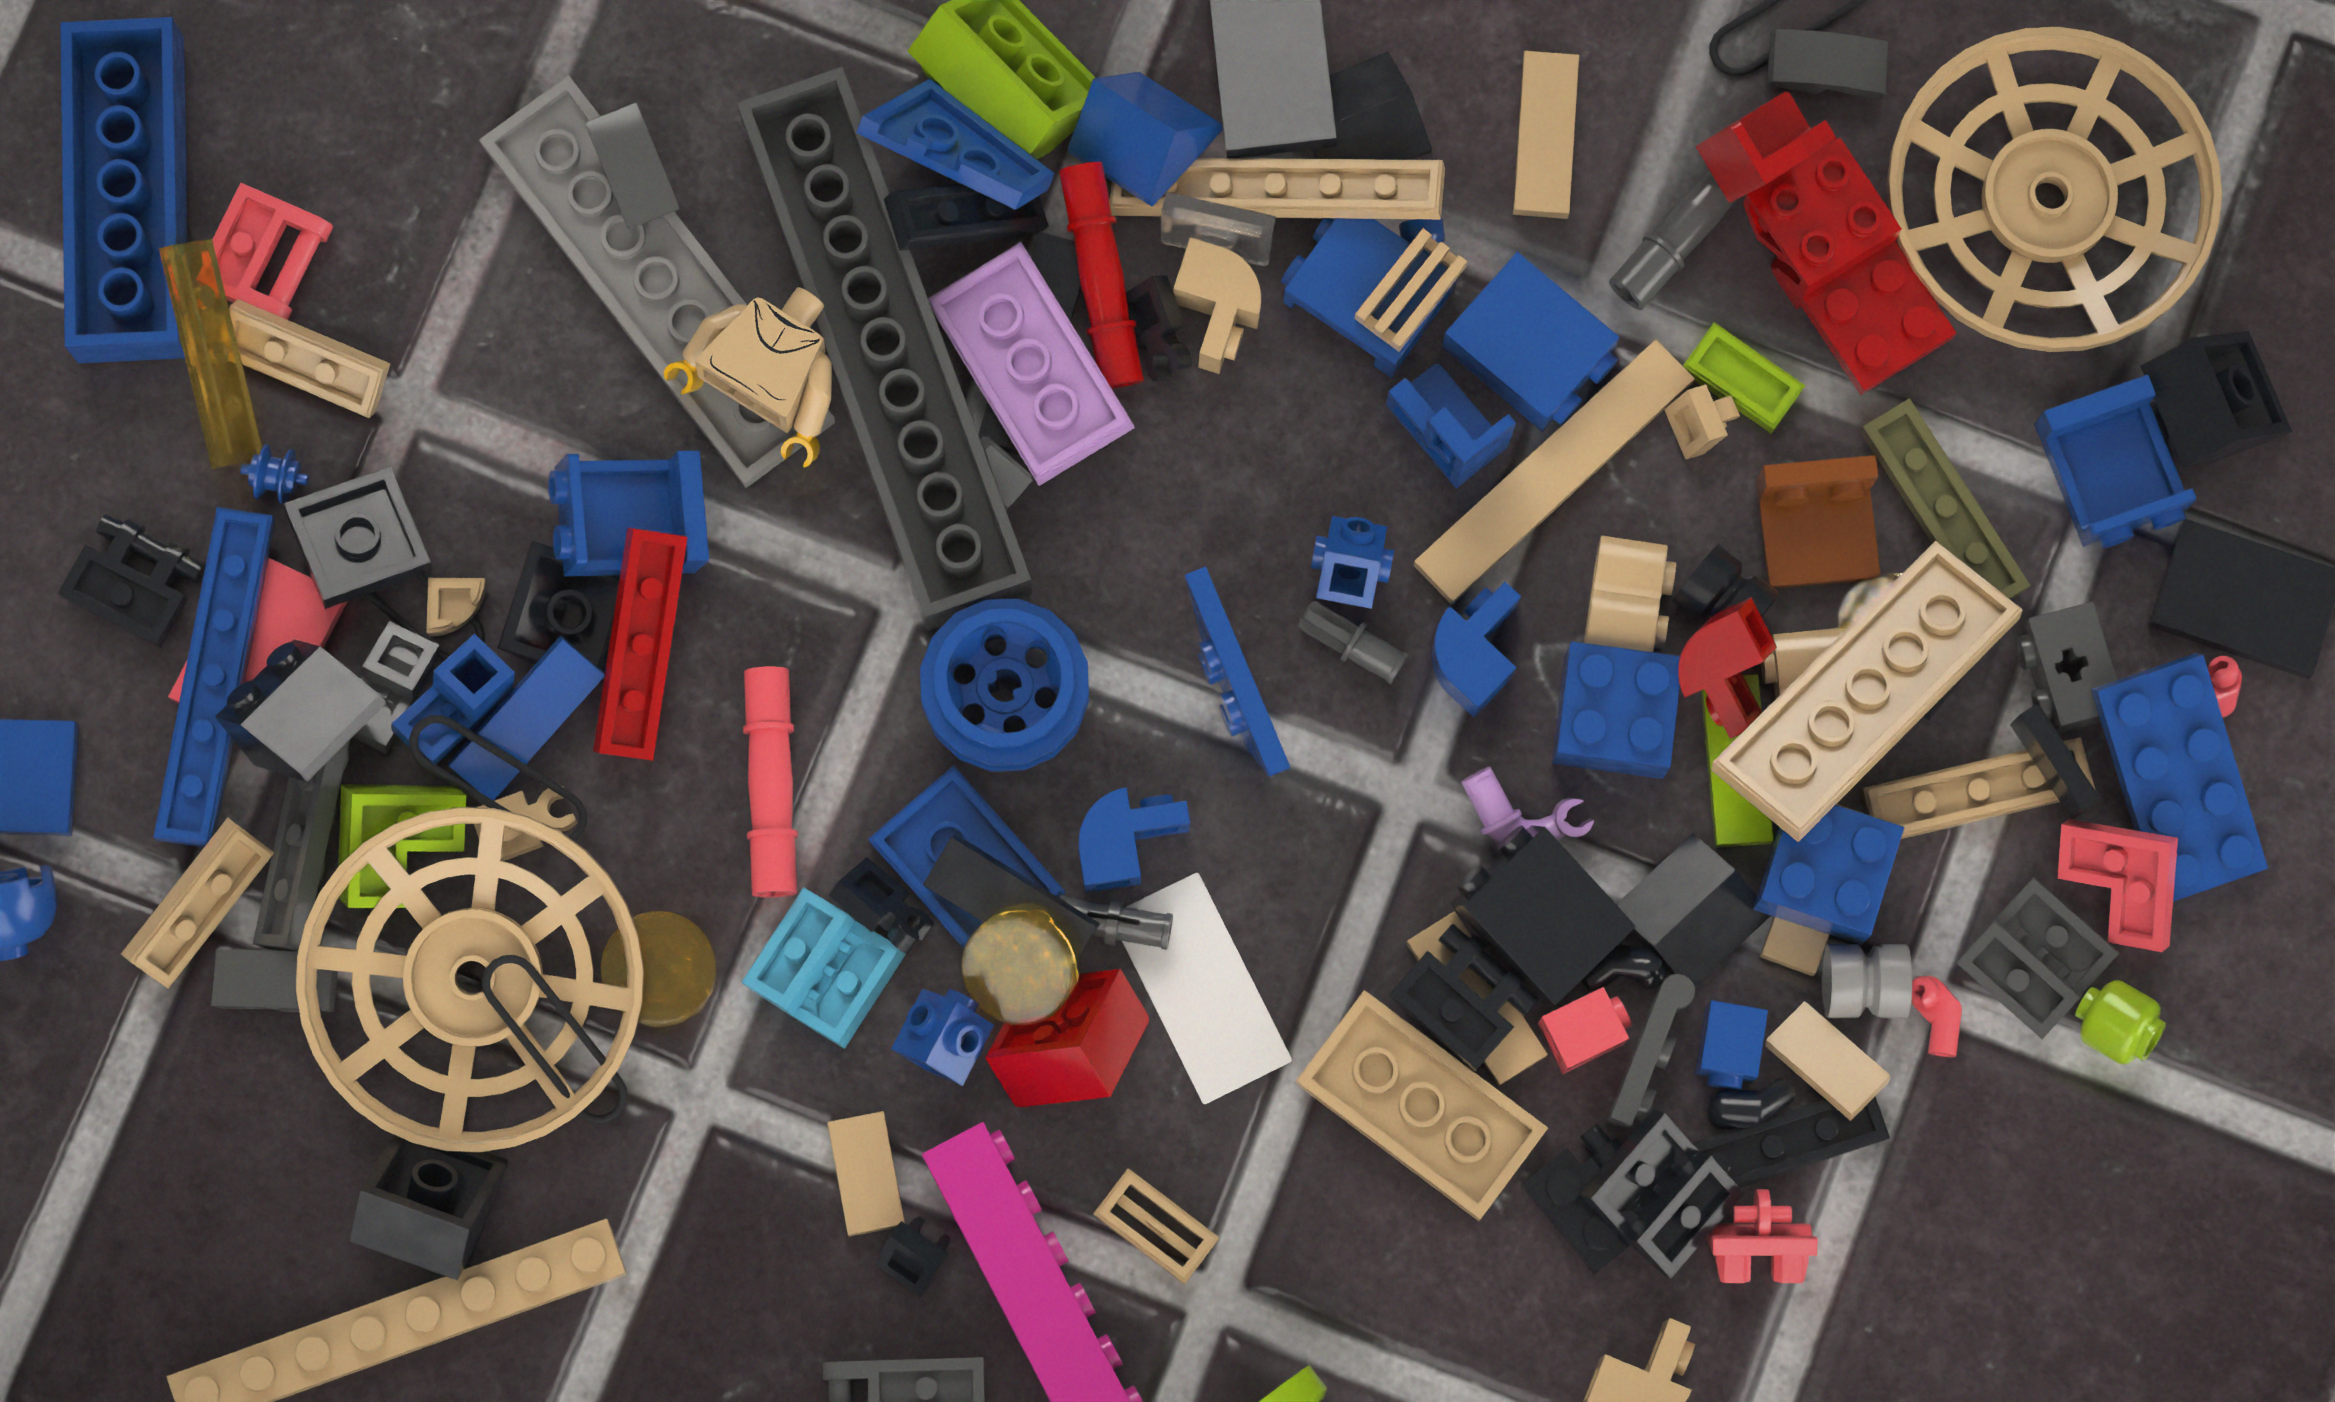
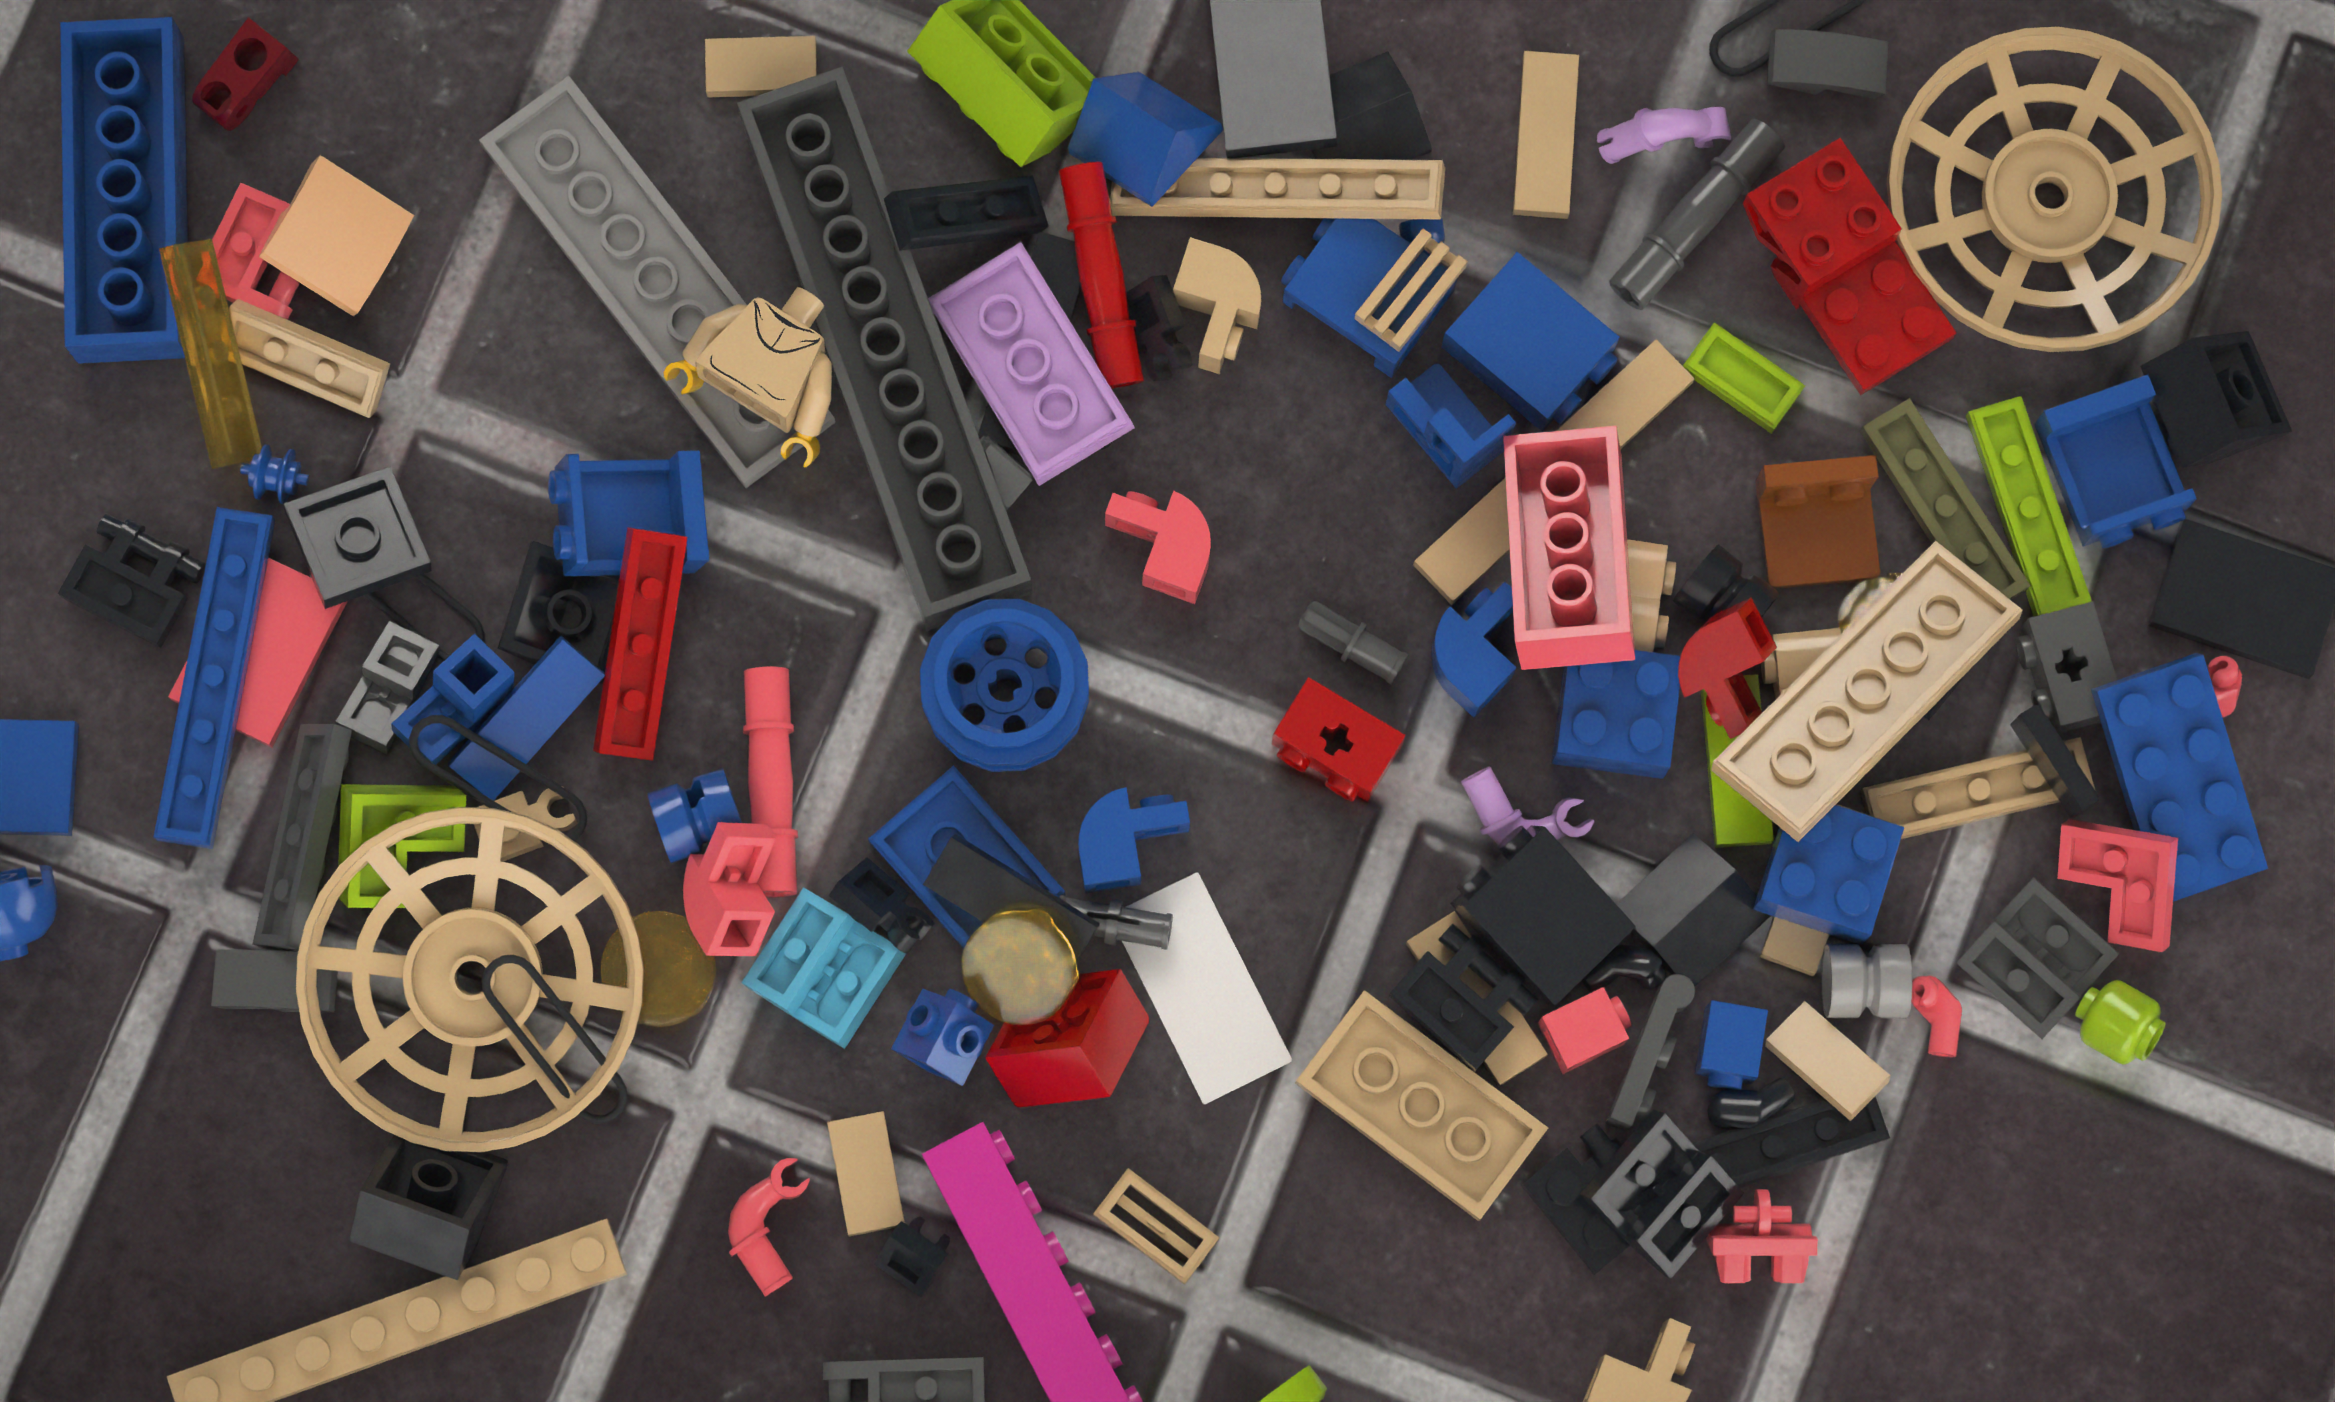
tan tile [121,817,274,989] -> none
slope [215,639,386,782] -> none
tan tile [426,578,487,637] -> none
dark grey slope [584,102,680,229] -> none
blue wing [856,79,1055,210] -> none
clear tile [1161,192,1276,267] -> none
blue wing [1185,566,1291,777] -> none
blue brick [1311,516,1394,609] -> none
tan tile [1664,384,1740,460] -> none
red panel [1695,92,1837,203] -> none
none -> dark red leg [192,17,299,131]
none -> light nougat slope [259,155,414,317]
none -> blue wheel [647,768,742,863]
none -> coral brick [683,822,776,956]
none -> tan tile [705,36,817,98]
none -> coral piece [728,1158,810,1297]
none -> coral brick [1105,491,1211,604]
none -> red brick [1271,677,1406,802]
none -> coral brick [1503,426,1635,670]
none -> lavender piece [1597,107,1731,164]
none -> lime tile [1966,396,2092,617]

